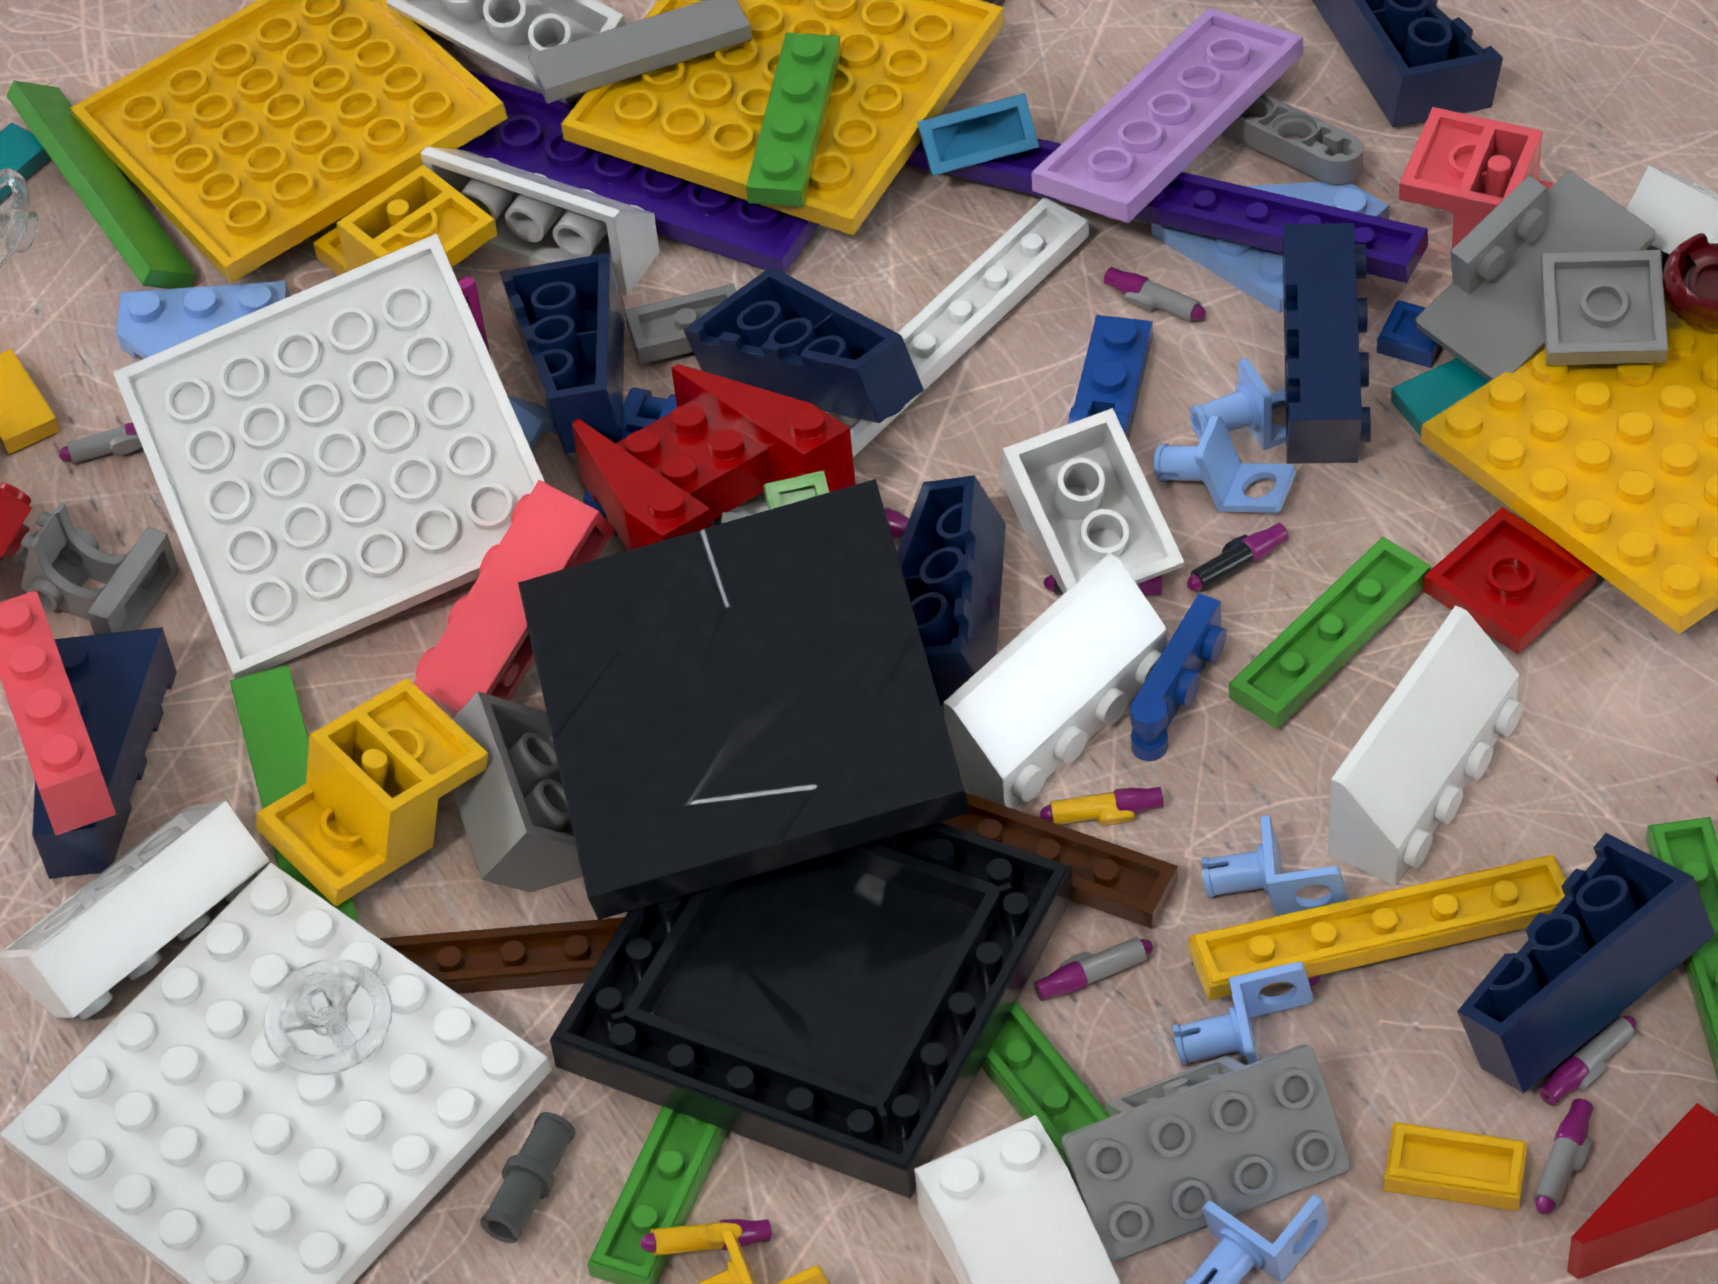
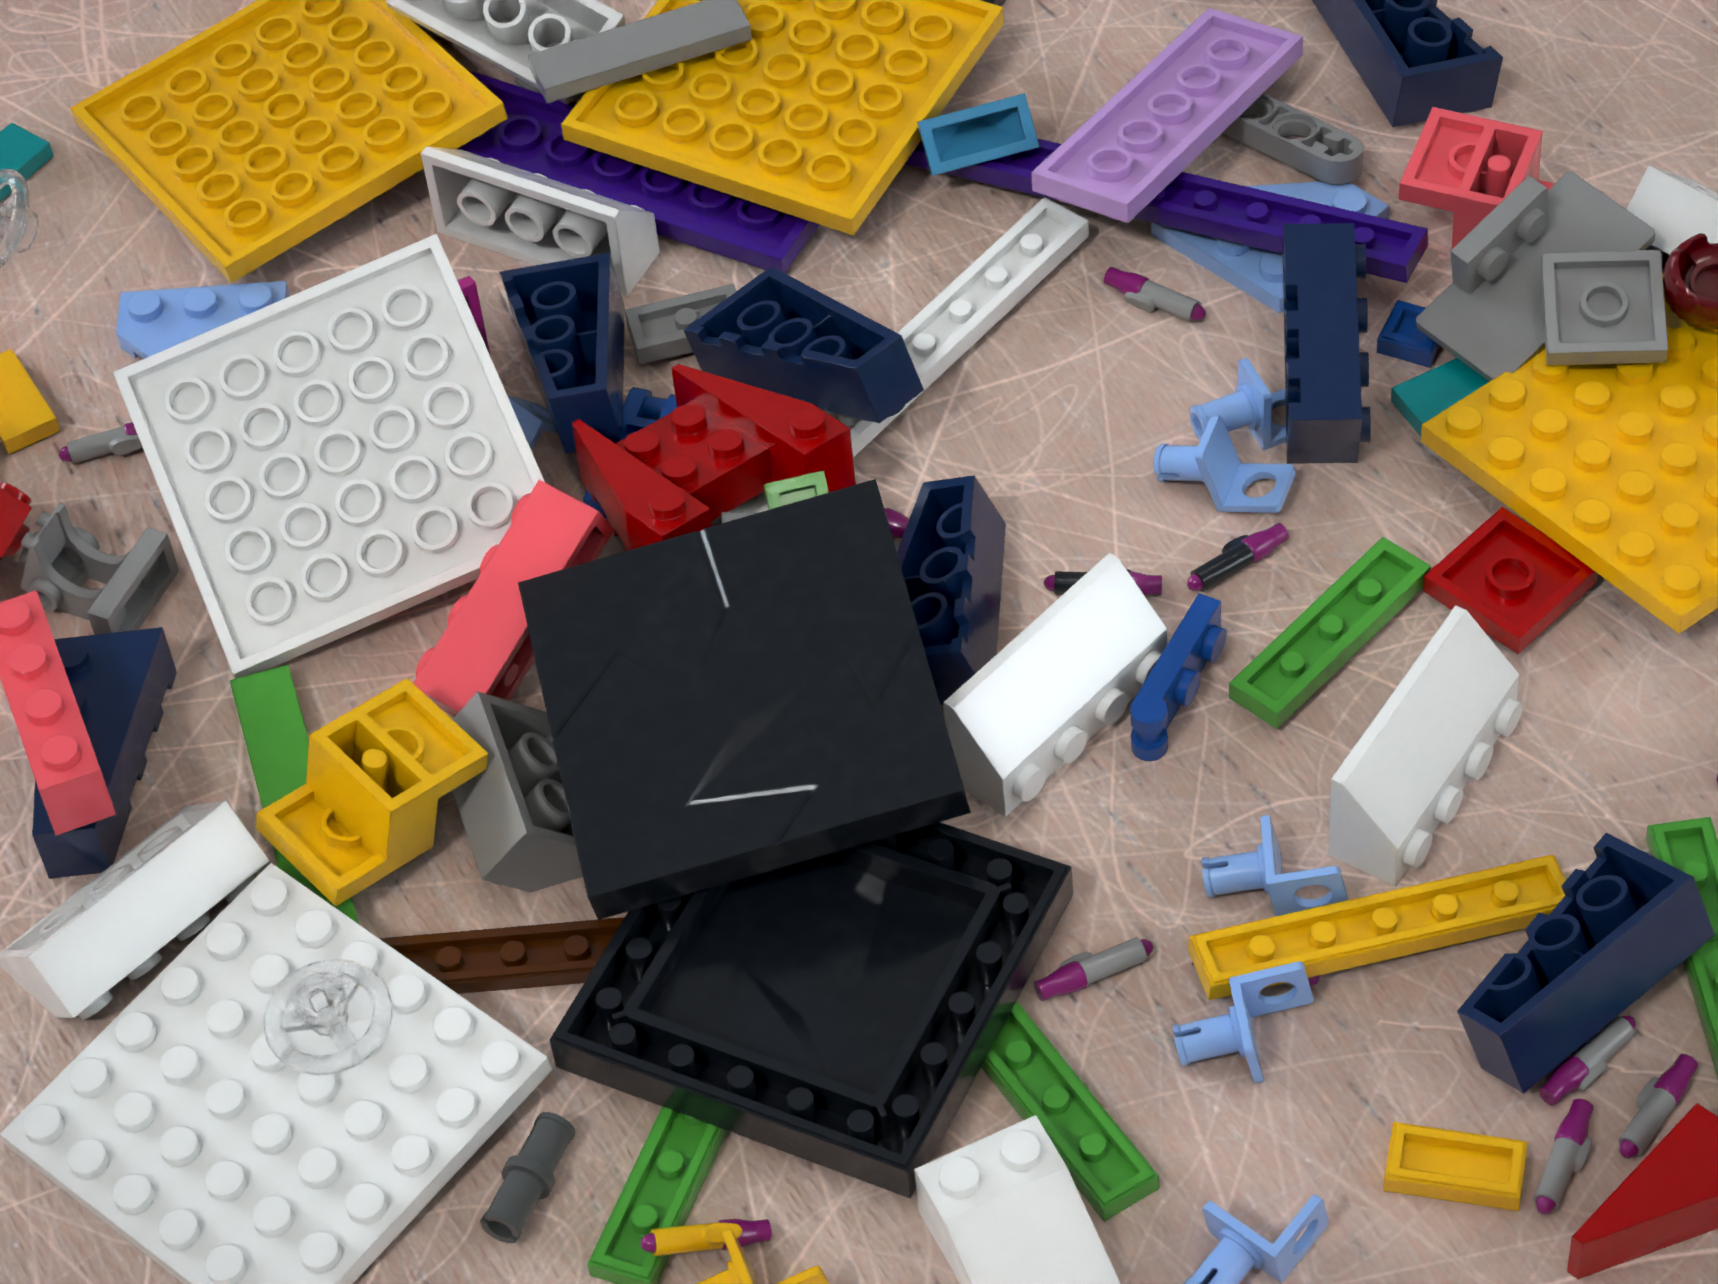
bright green tile [7,80,196,289] -> none
yellow bracket [313,164,498,276] -> none
bright green plate [746,33,841,207] -> none
reddish brown plate [941,792,1178,929] -> none
white slope [999,408,1185,594] -> none
yellow piece [1039,787,1164,826] -> none
light grey bracket [1062,1044,1350,1263] -> none
blue plate [1068,315,1153,441] -> none
none -> piece [1618,1054,1698,1159]

